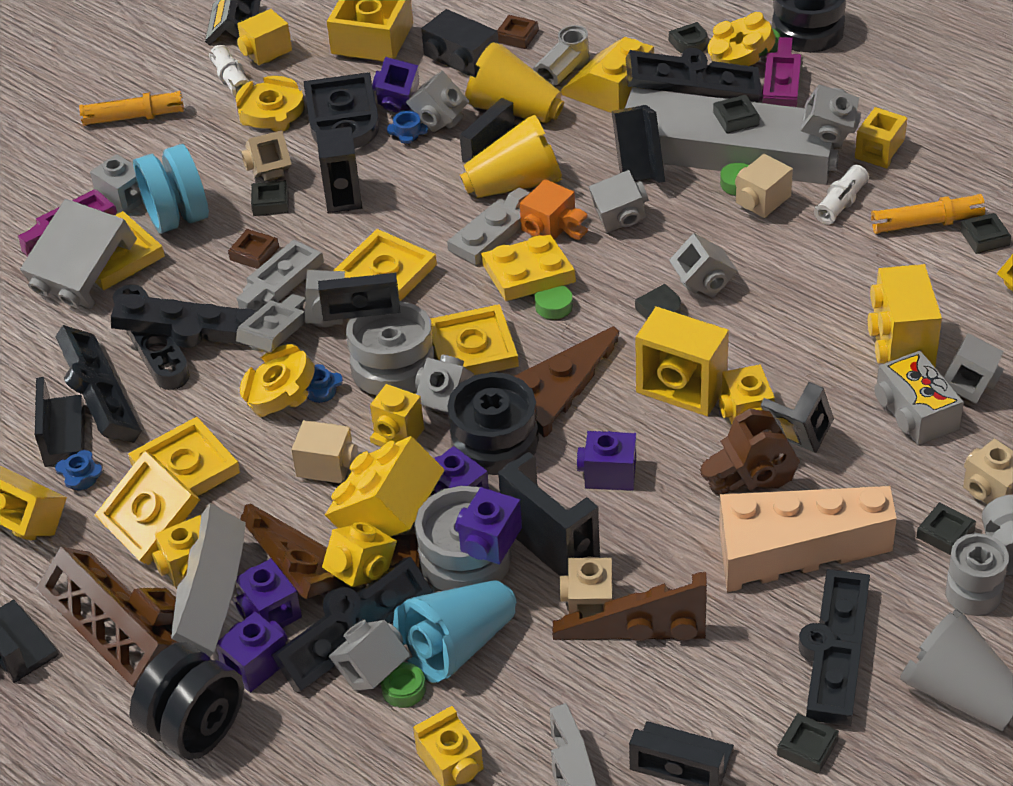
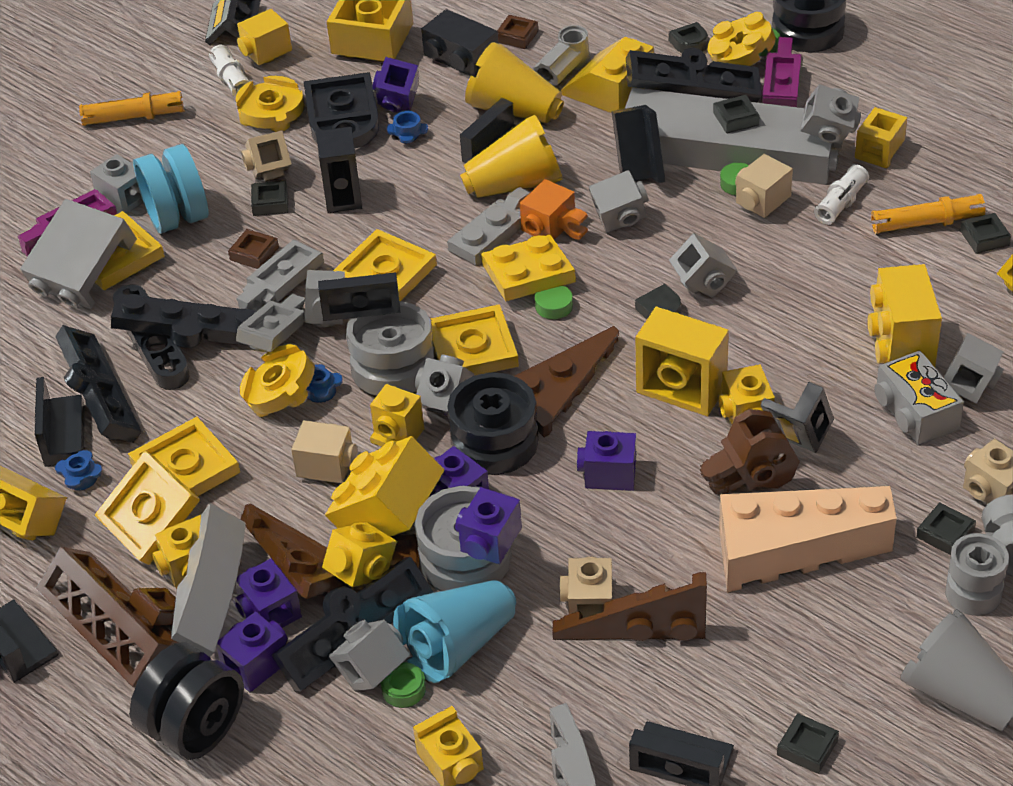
light grey brick [406,70,469,133] -> none
black panel [498,452,600,576] -> none
black hinge [798,569,870,726] -> none

